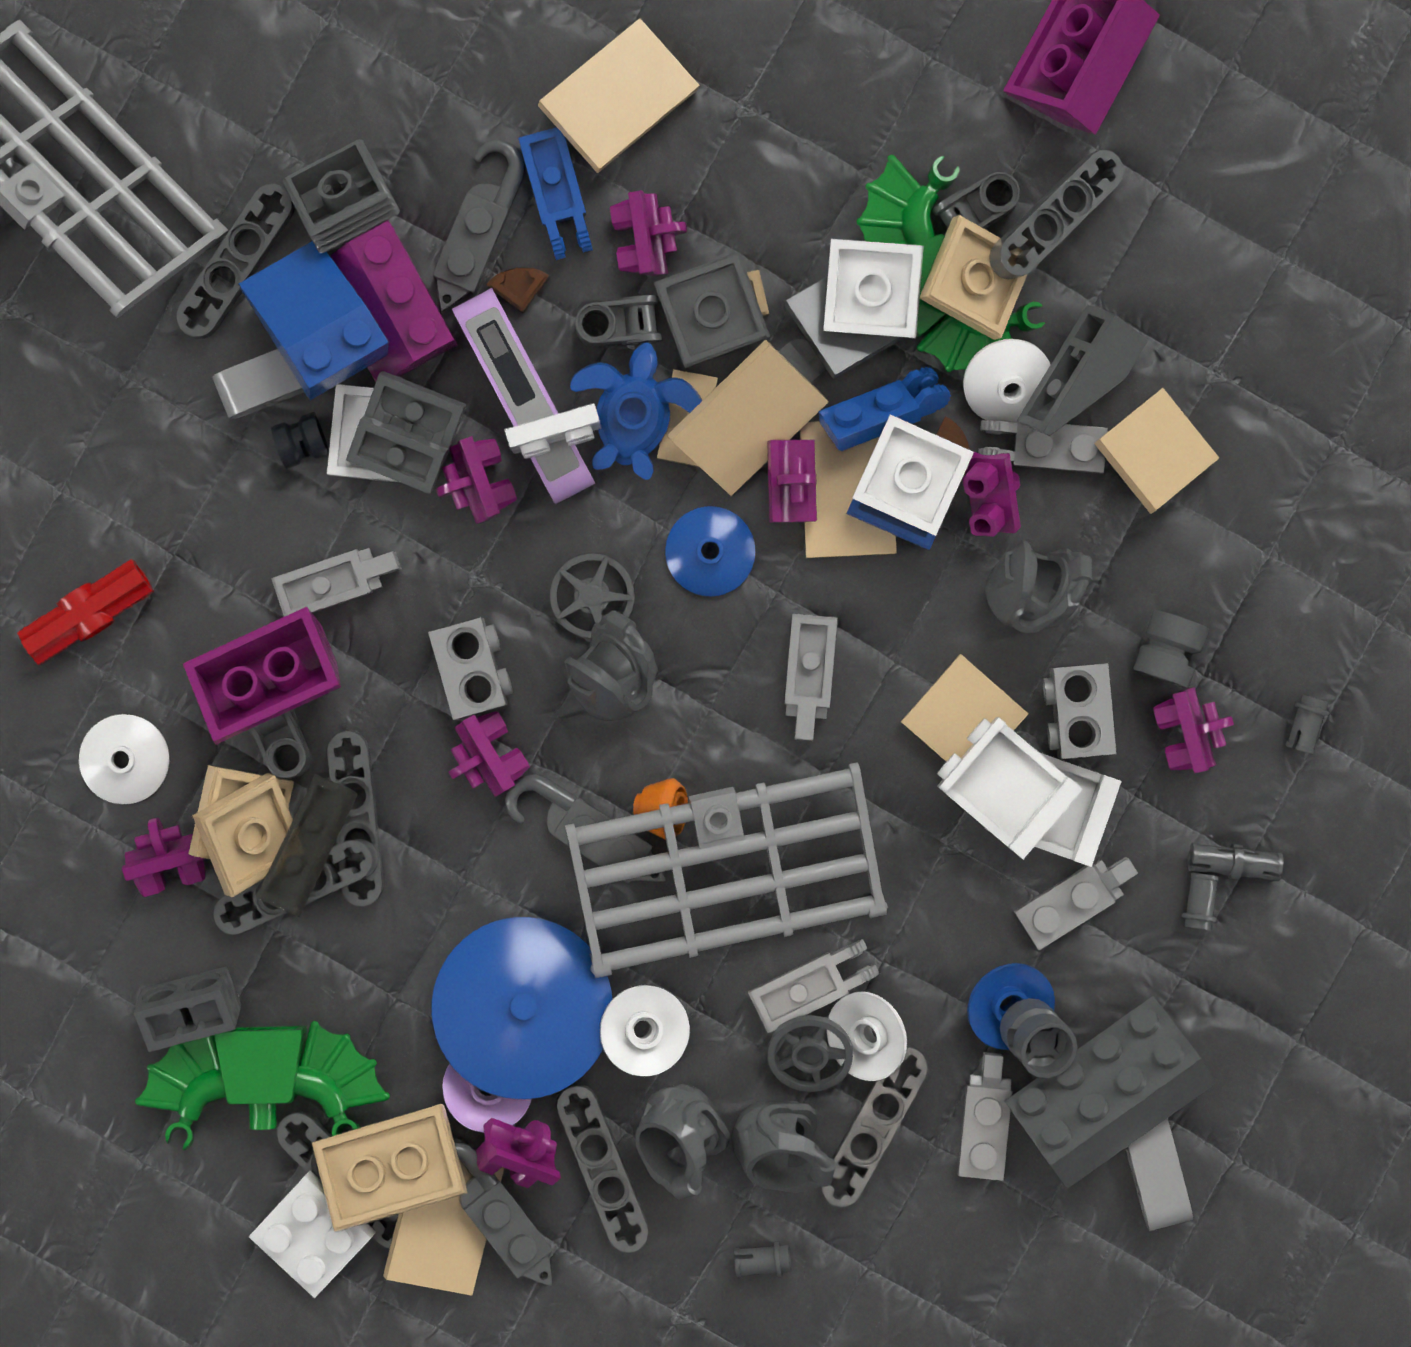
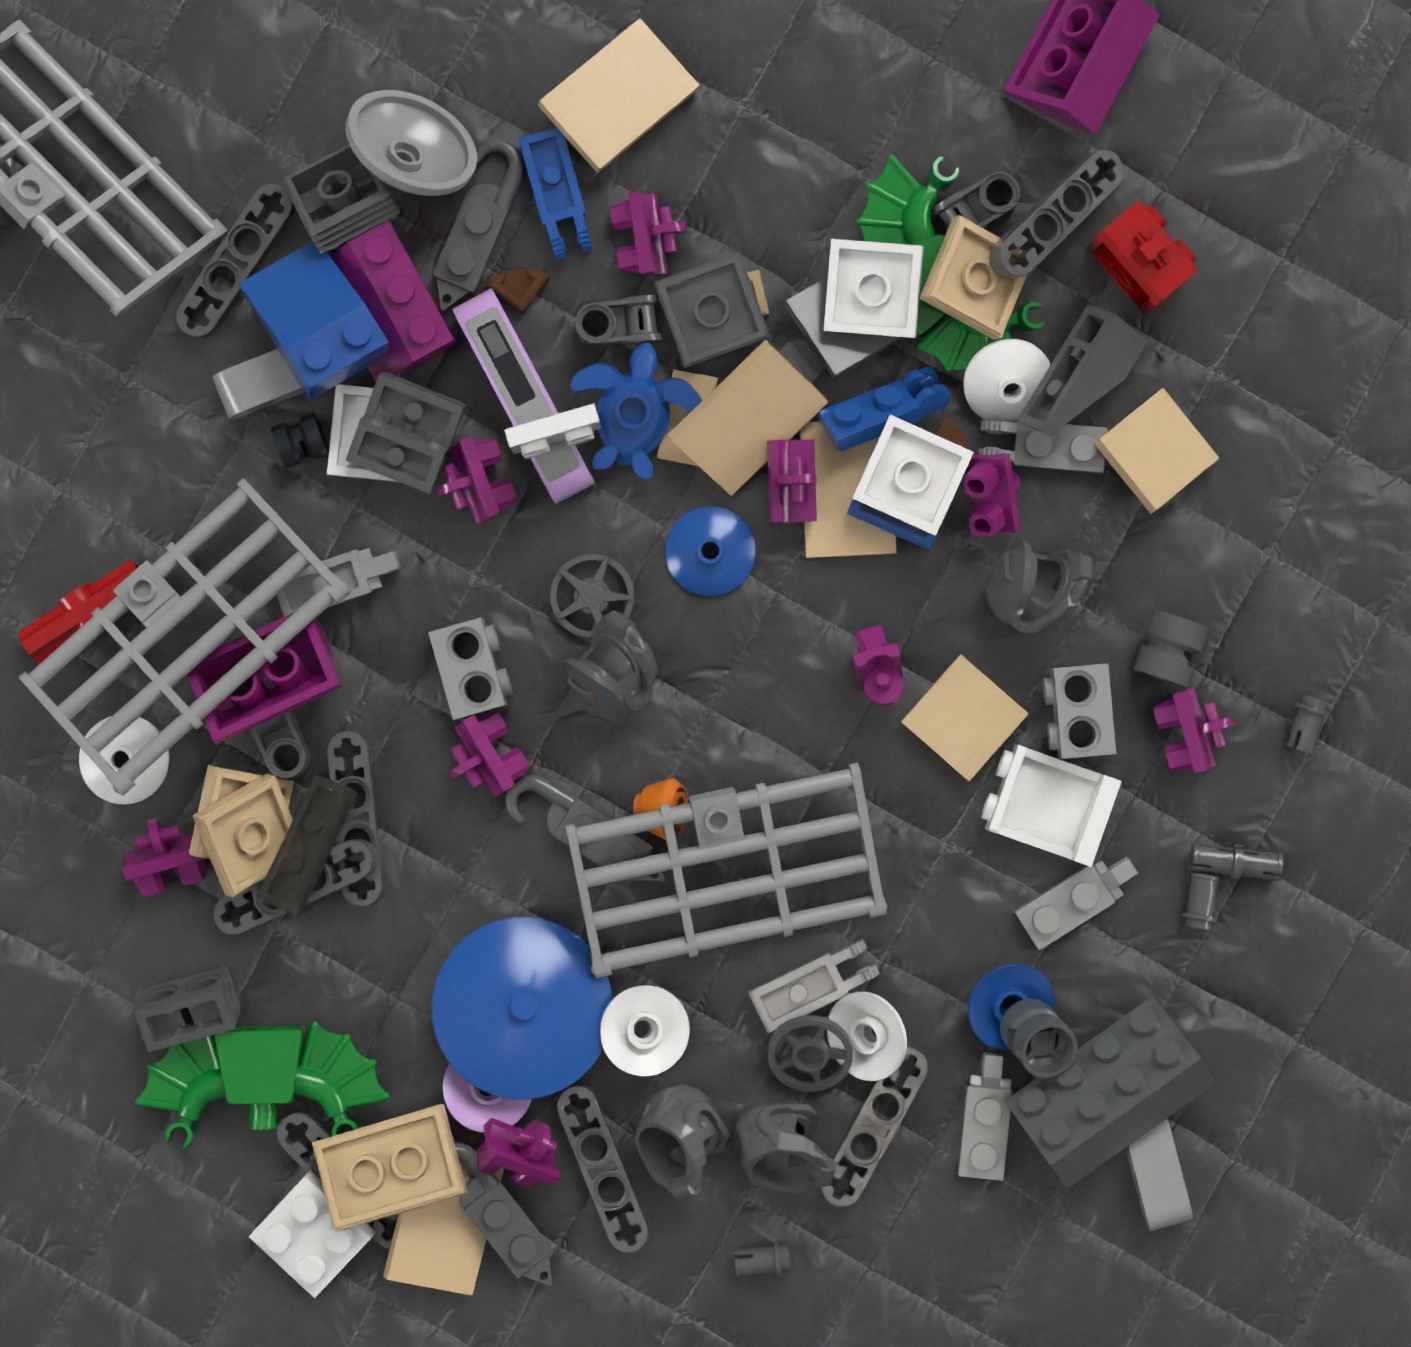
light grey hinge [784,614,838,741] -> none
white panel [937,717,1083,859] -> none
none -> light grey door [18,478,351,796]
none -> light grey dish [345,90,477,196]
none -> magenta hips [853,625,904,706]
none -> red hinge [1086,200,1198,316]

